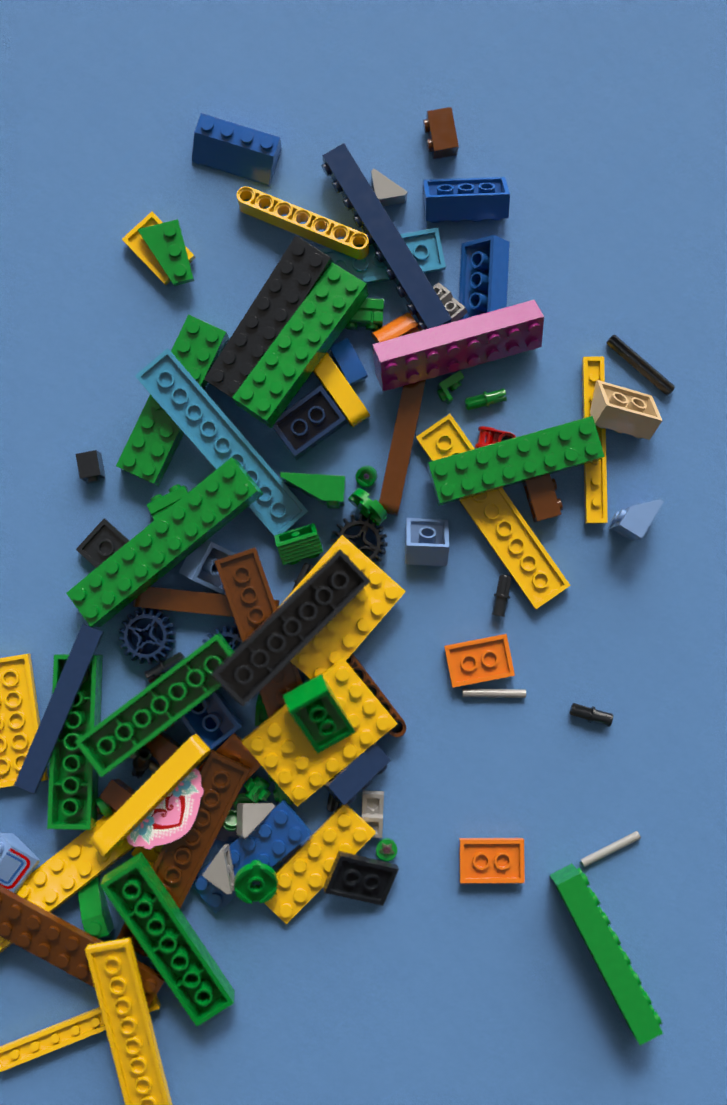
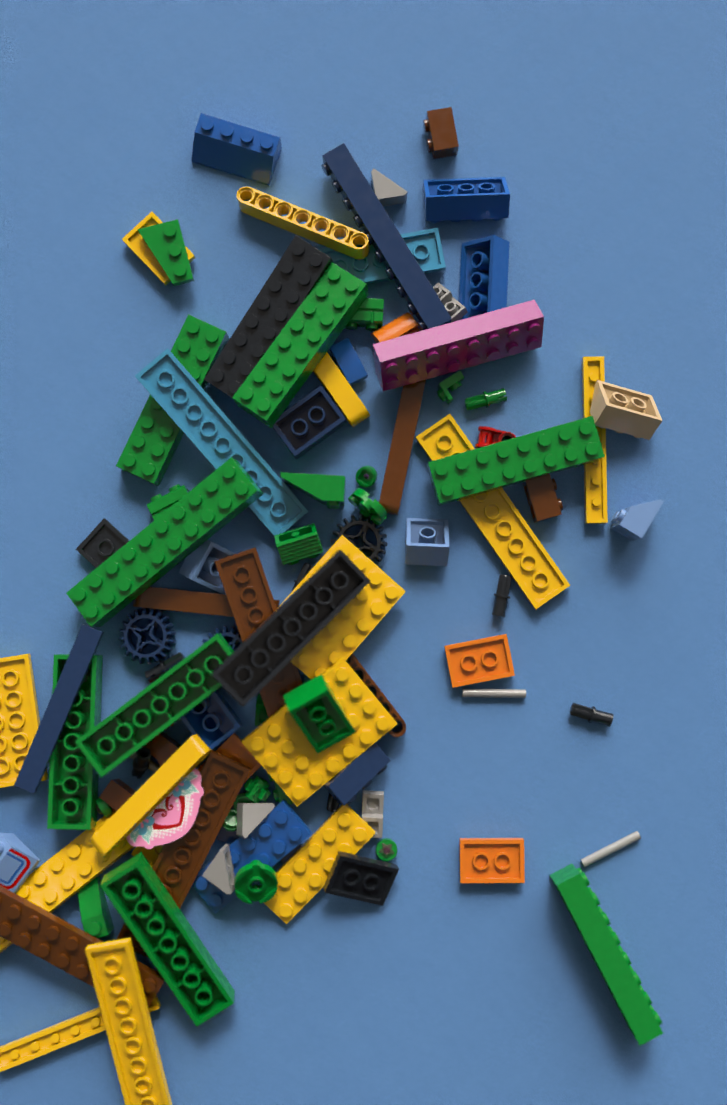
black brick [76,450,105,483] -> none
black axle [607,335,675,395] -> none

